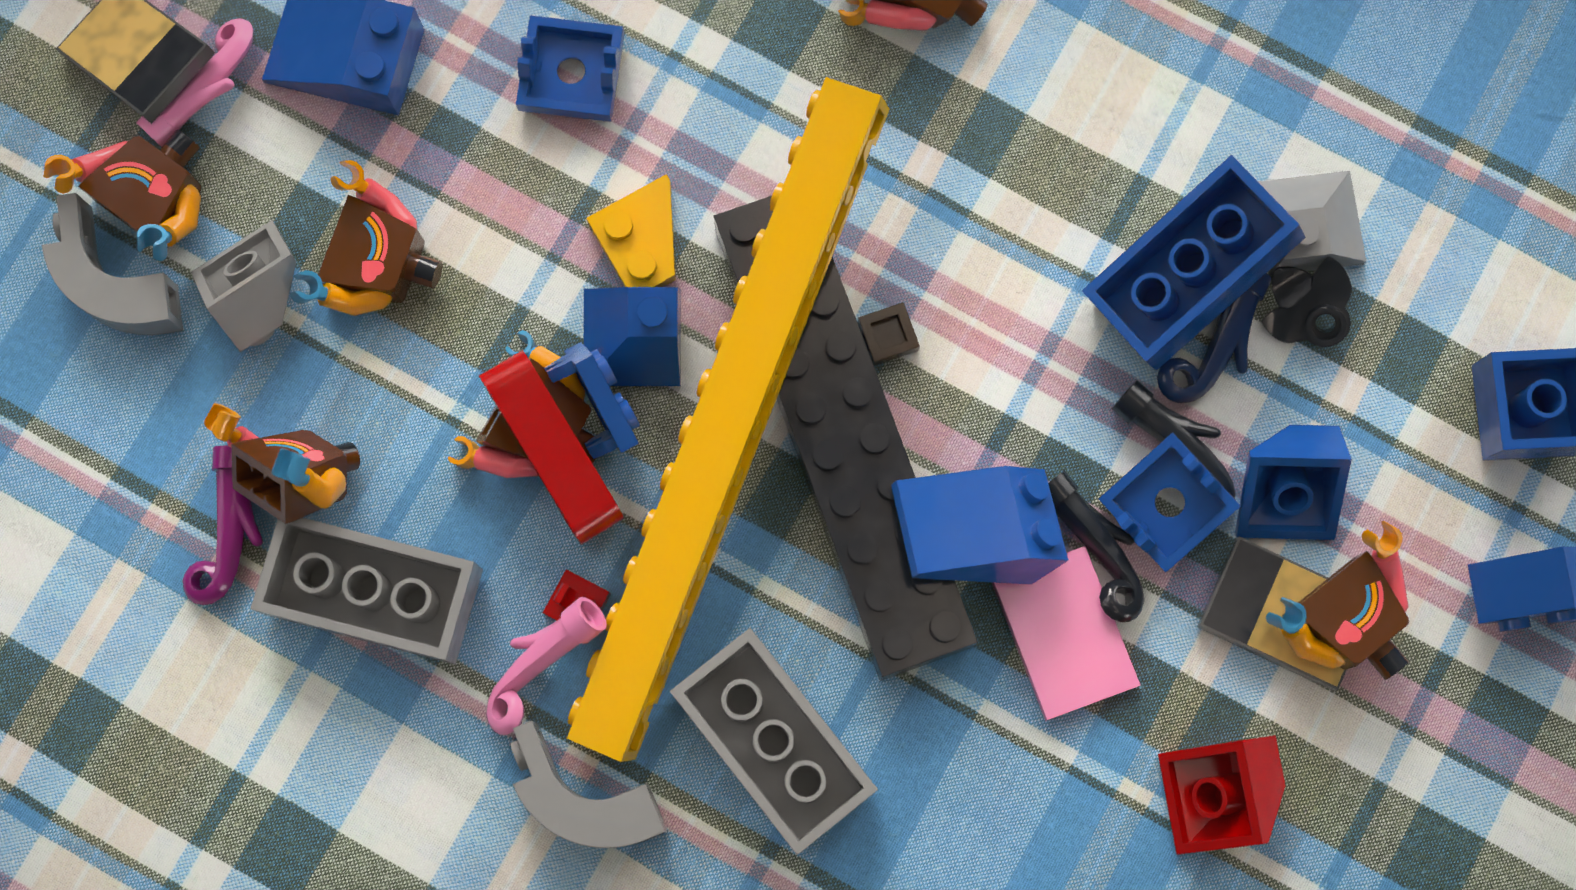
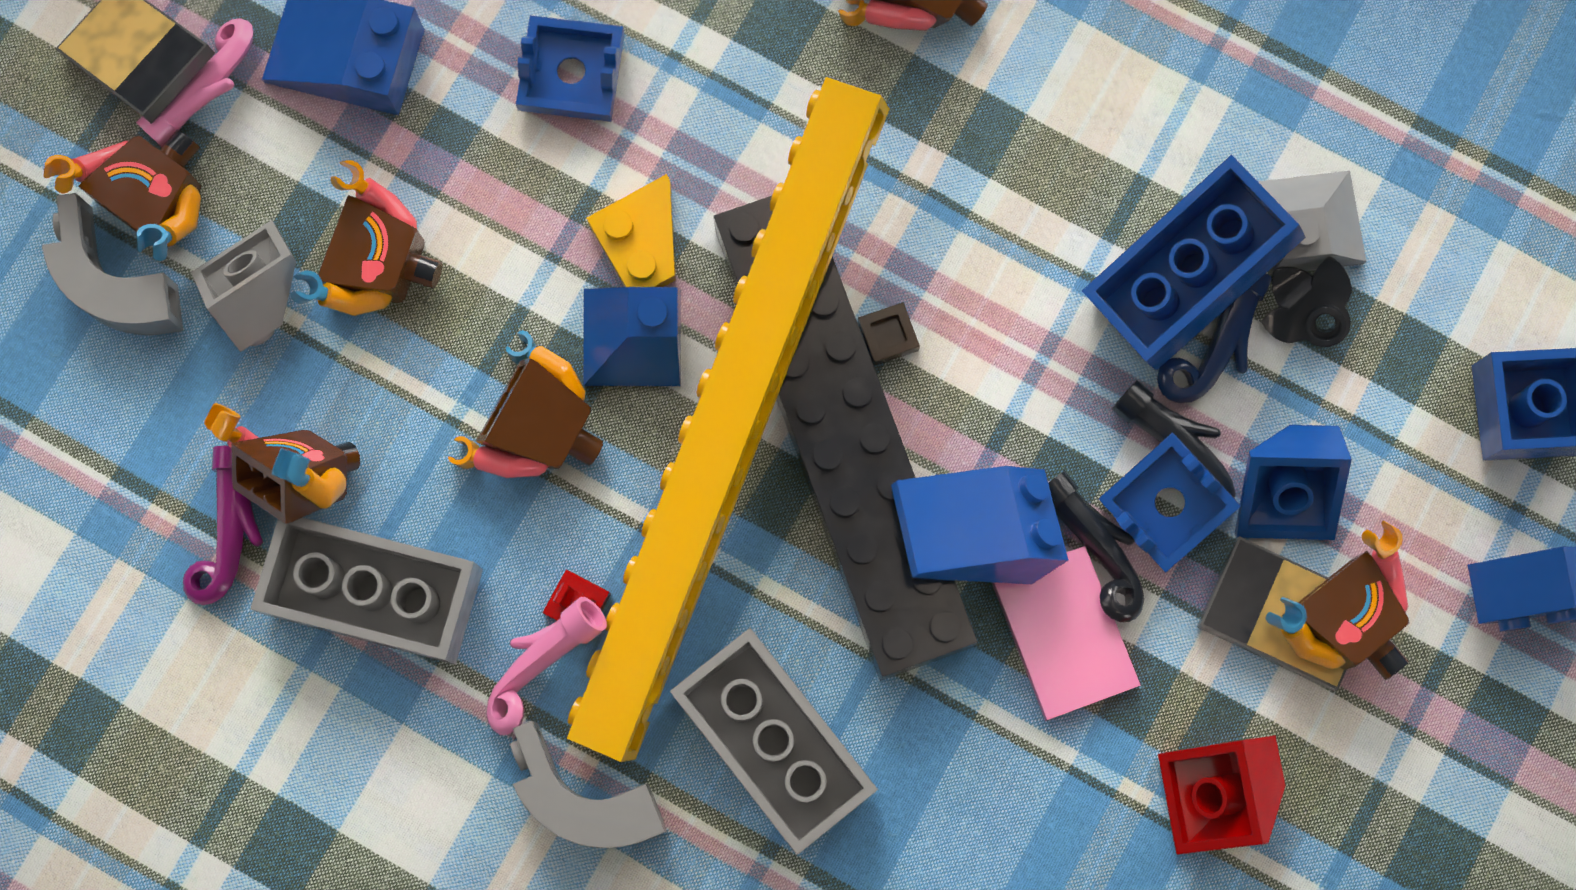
red beam [479,350,625,545] -> none
blue piece [544,342,640,459] -> none

